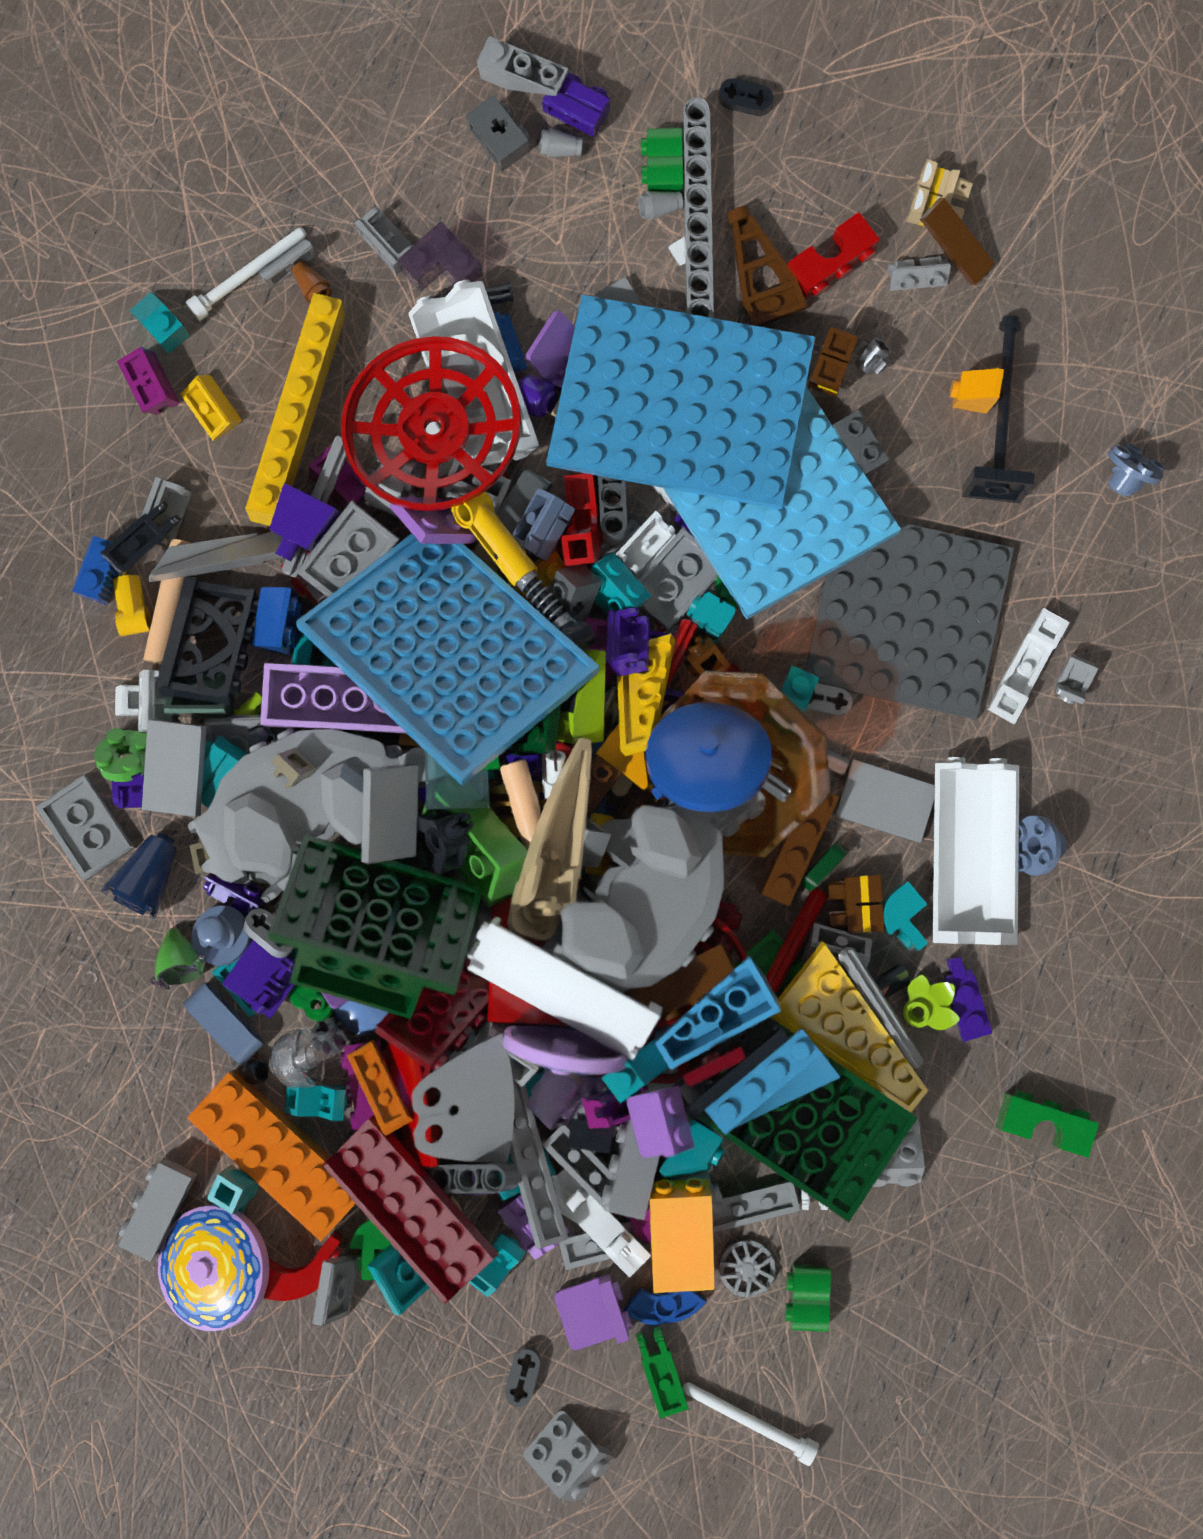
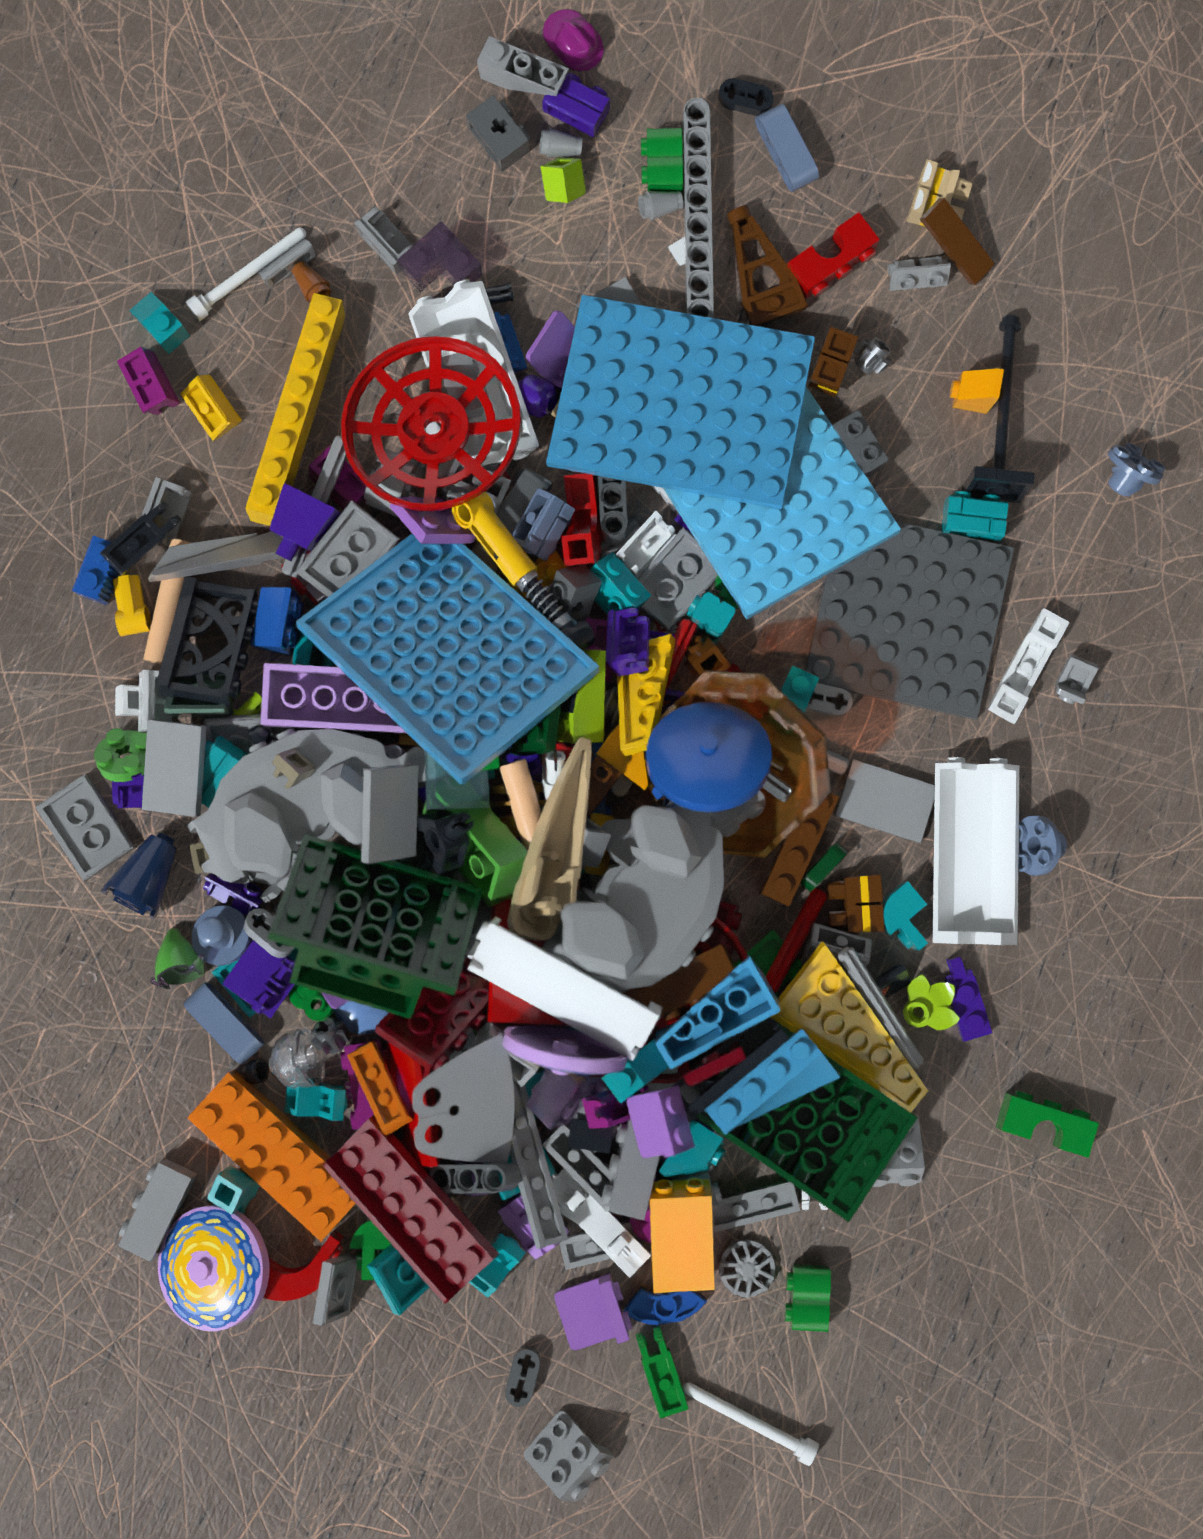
none -> lime panel [540,157,586,203]
none -> magenta piece [543,9,604,71]
none -> sand blue beam [755,104,819,192]
none -> teal brick [941,491,1009,541]

